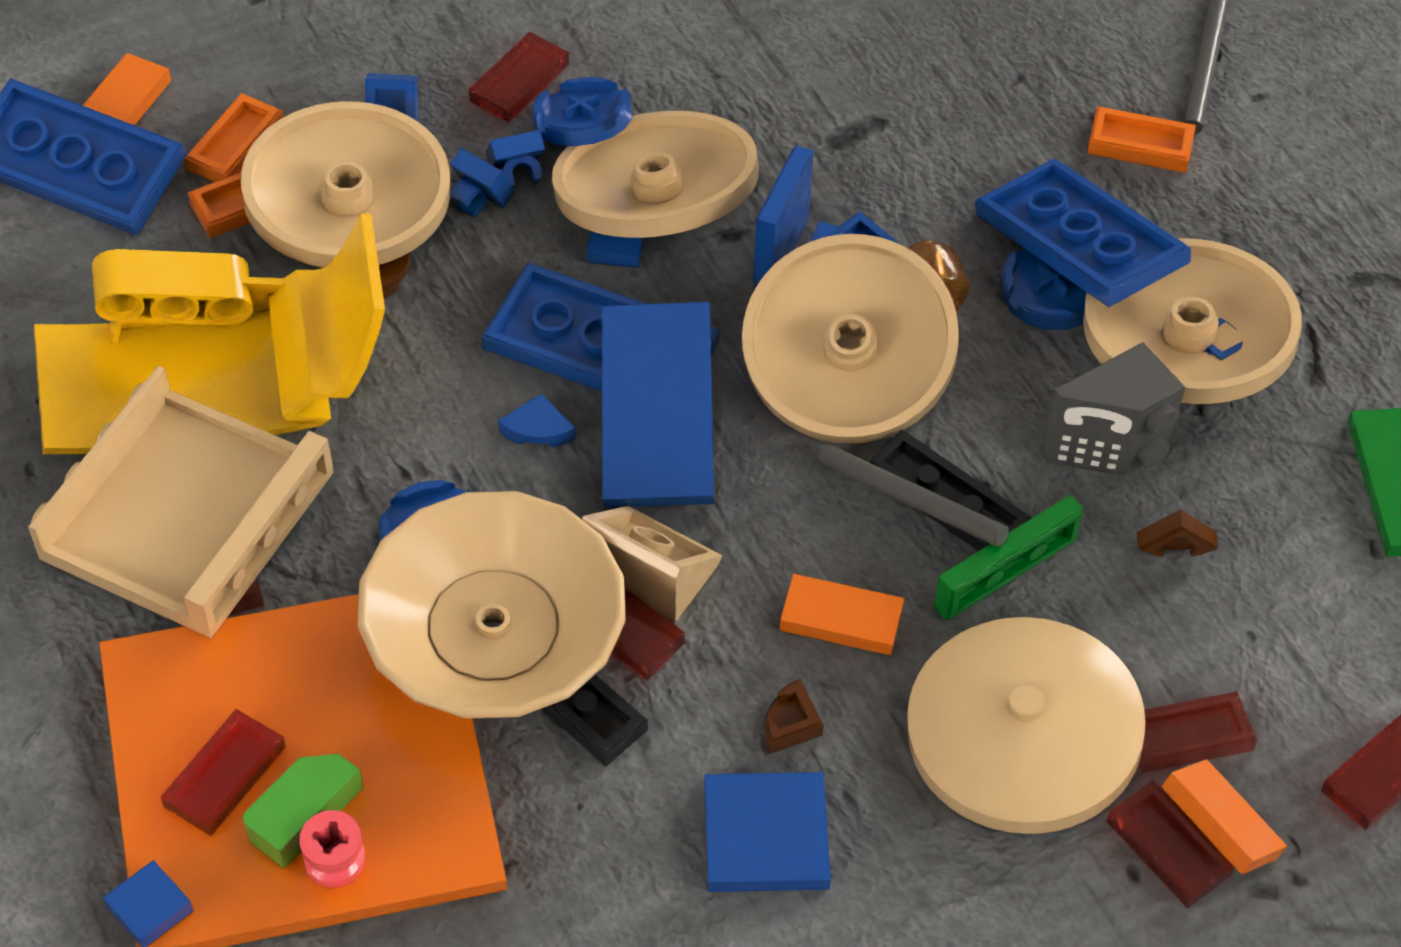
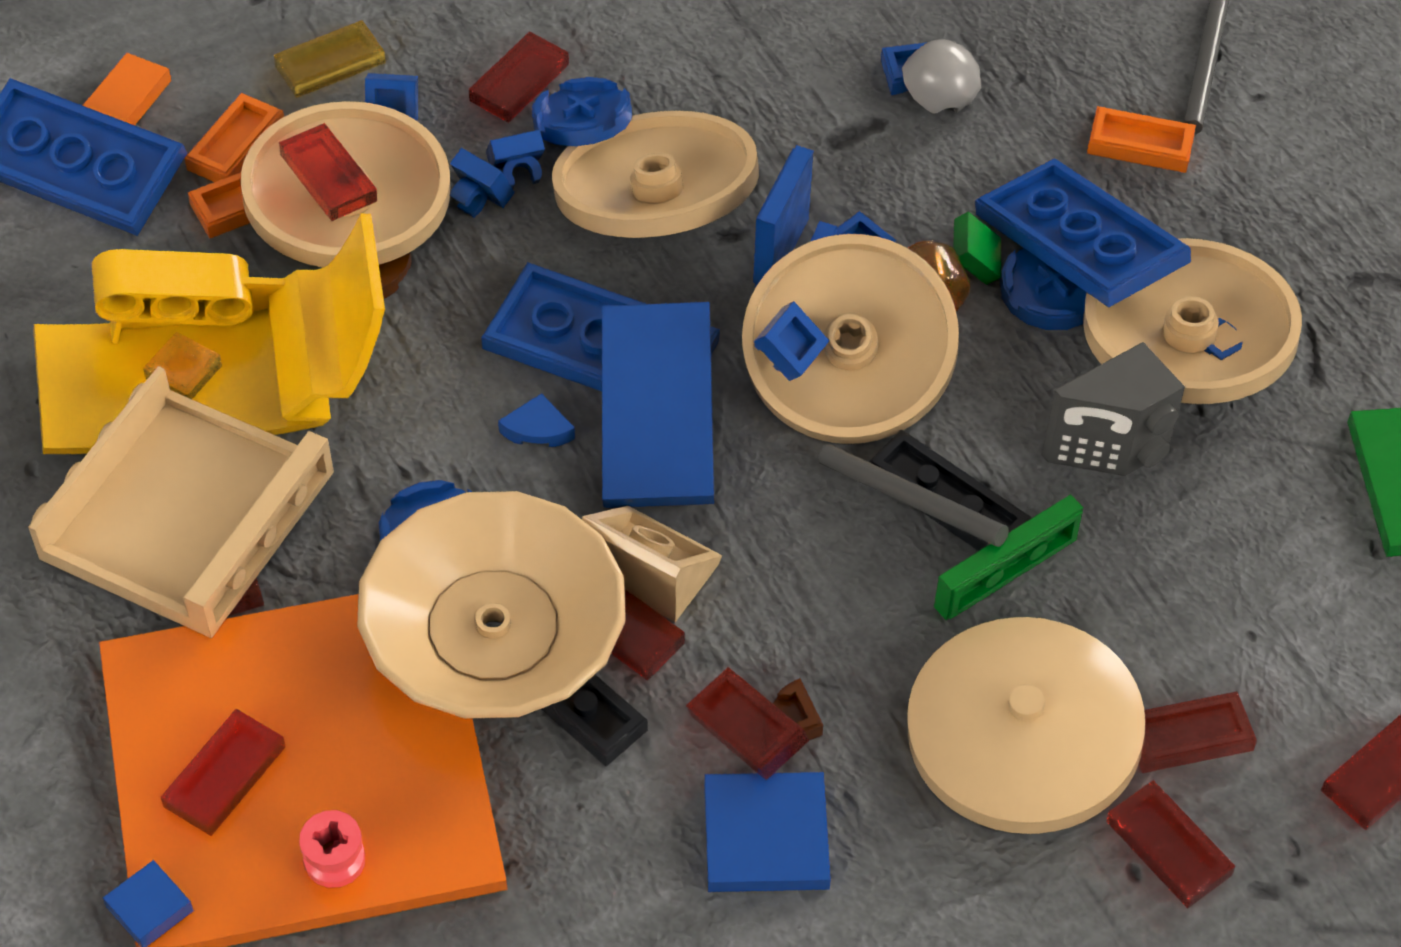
bright green piece [243,754,363,869] -> none
blue tile [587,231,644,268] -> none
orange tile [779,573,904,656] -> none
reddish brown tile [1137,510,1218,557] -> none
orange tile [1162,759,1287,875] -> none
none -> clear yellow tile [143,332,222,399]
none -> clear yellow tile [274,20,386,98]
none -> clear red tile [279,123,378,221]
none -> clear red tile [686,667,809,780]
none -> blue tile [753,301,830,381]
none -> blue tile [881,42,927,95]
none -> light grey hair [902,39,981,114]
none -> green tile [953,211,1001,285]

